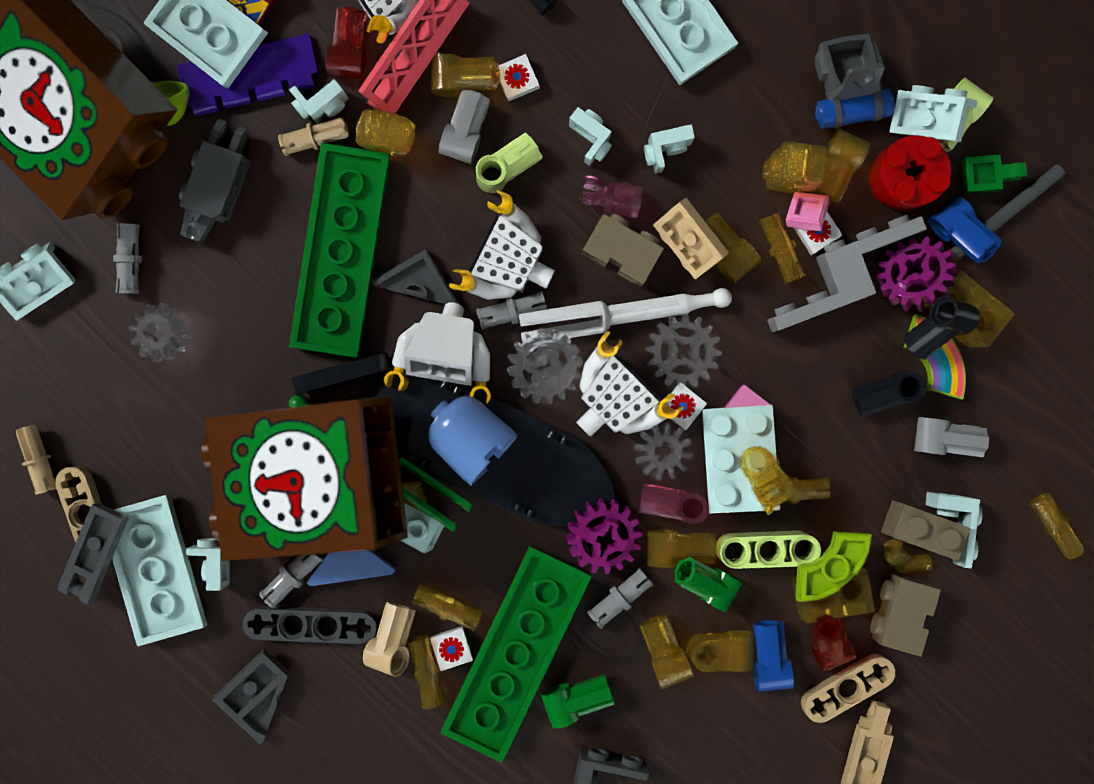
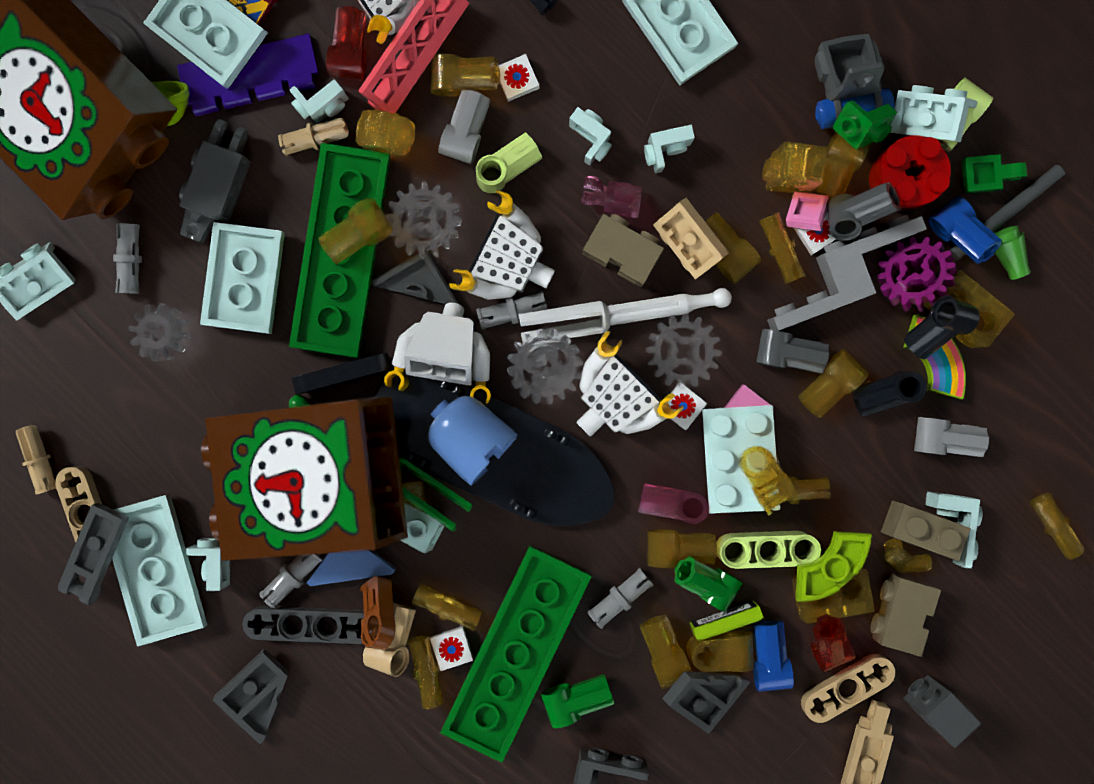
magenta gear [566,498,642,574] -> none
clear gear [634,422,693,481] -> none
none -> light aqua plate [200,222,285,334]
none -> clear yellow piece [318,198,393,264]
none -> dark orange piece [360,576,396,651]
none -> clear gear [385,181,462,259]
none -> dark grey wing [662,671,750,734]
none -> lime tile [689,600,763,641]
none -> dark grey piece [756,329,829,373]
none -> clear yellow piece [797,349,869,418]
none -> dark grey piece [828,182,901,241]
none -> green bracket [833,100,898,150]
none -> dark grey brick [903,675,981,748]
none -> bright green cone [994,226,1031,280]

